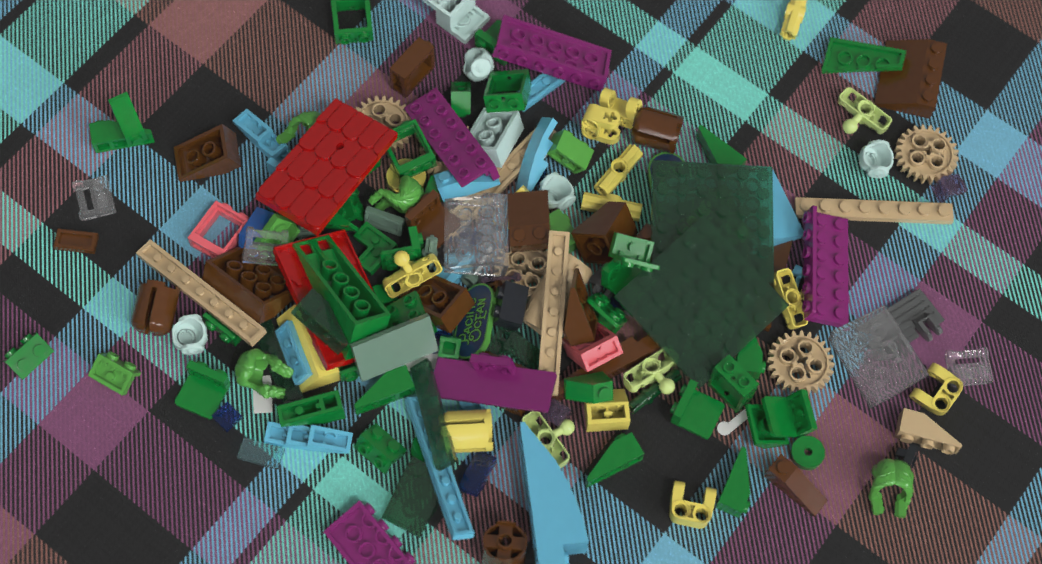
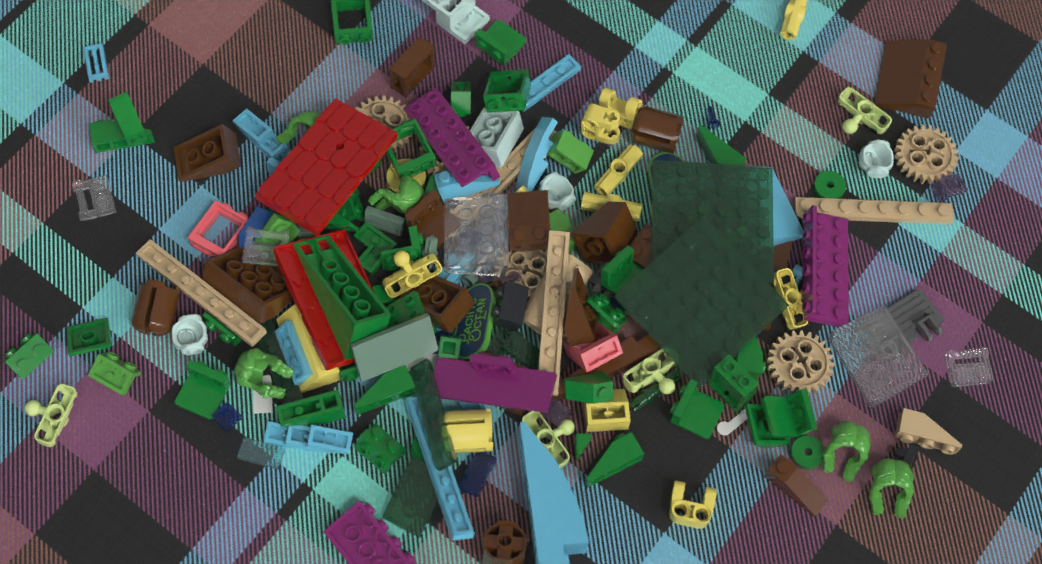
reddish brown tile [53,229,99,254] -> none
clear green slope [291,288,349,355] -> none
light aqua hair [463,47,494,82] -> none
magenta bracket [492,15,612,92] -> none
green bracket [608,232,660,272] -> none
green slope [716,446,751,518] -> none
green wing [822,37,906,74] -> none
light yellow piece [909,362,963,416] -> none
none -> yellowish green piece [24,384,77,447]
none -> green slope [67,318,112,357]
none -> medium azure tile [83,43,109,83]
none -> green slope [575,434,592,460]
none -> clear blue hand [707,106,720,130]
none -> green piece [813,171,846,199]
none -> bright green hair [821,421,871,482]

